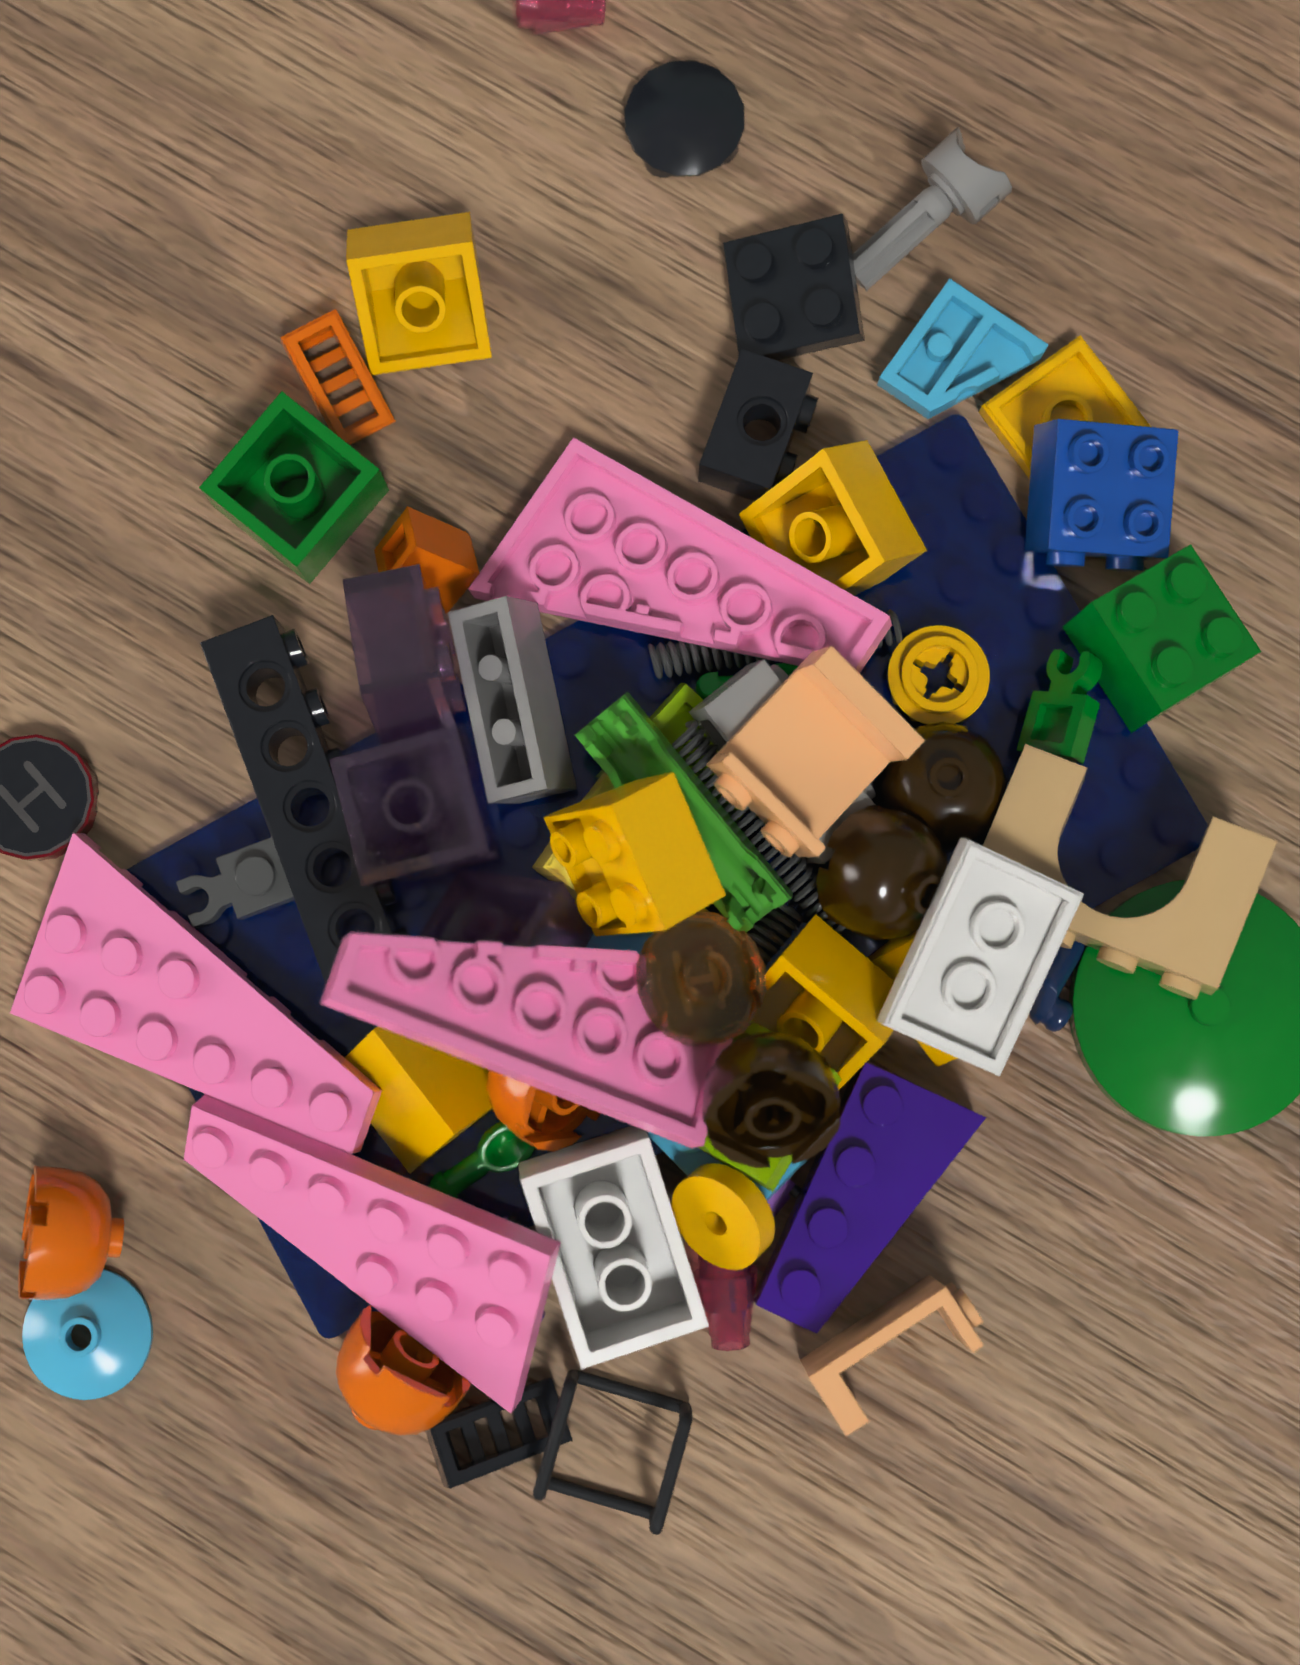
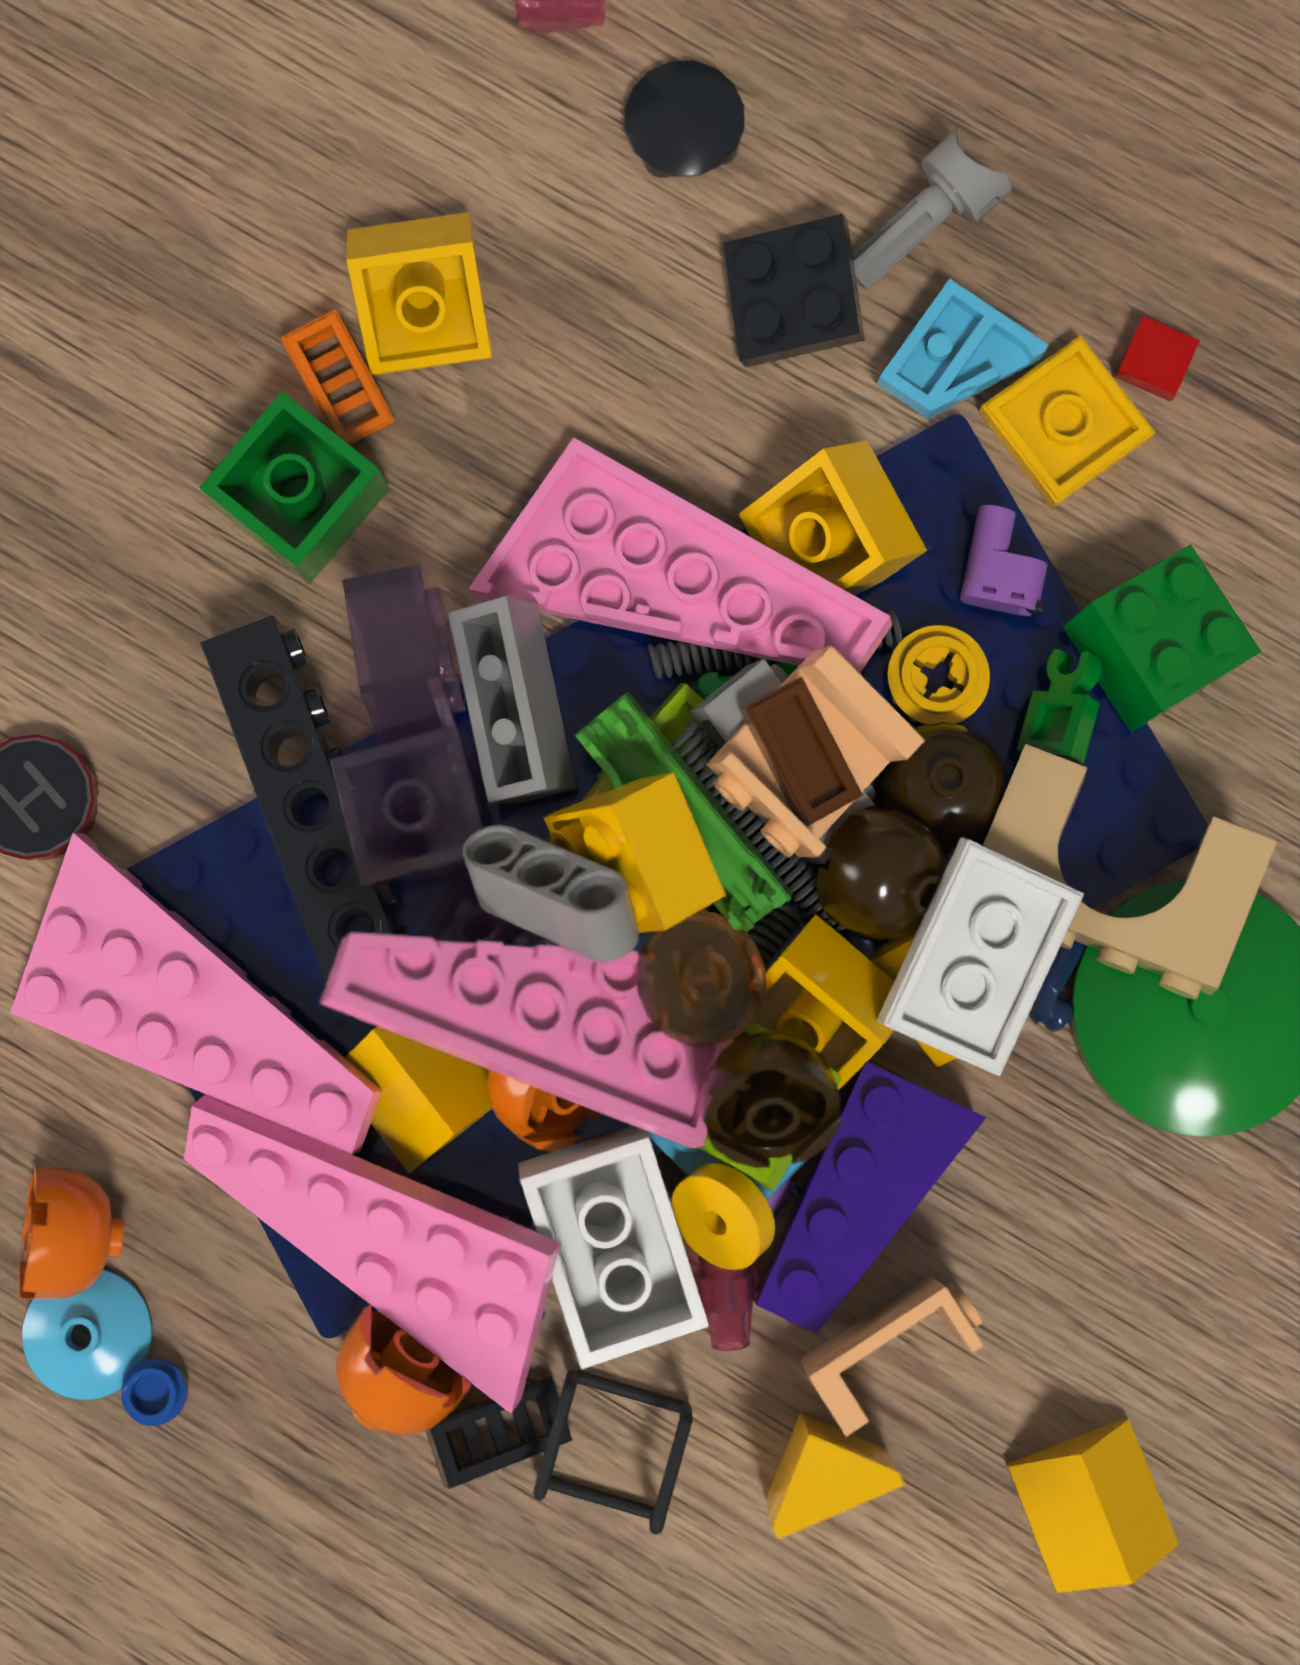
dark grey plate [176,837,294,929] -> none
orange panel [374,506,480,615] -> none
green piece [428,1121,535,1199] -> none
black brick [698,349,819,501] -> none
blue brick [1025,419,1179,572] -> none
none -> blue plate [121,1358,188,1426]
none -> light grey beam [462,825,639,962]
none -> reddish brown tile [739,677,863,827]
none -> yellow slope [766,1413,905,1540]
none -> medium lavender piece [960,505,1048,616]
none -> yellow slope [1006,1417,1179,1593]
none -> red tile [1114,316,1200,402]

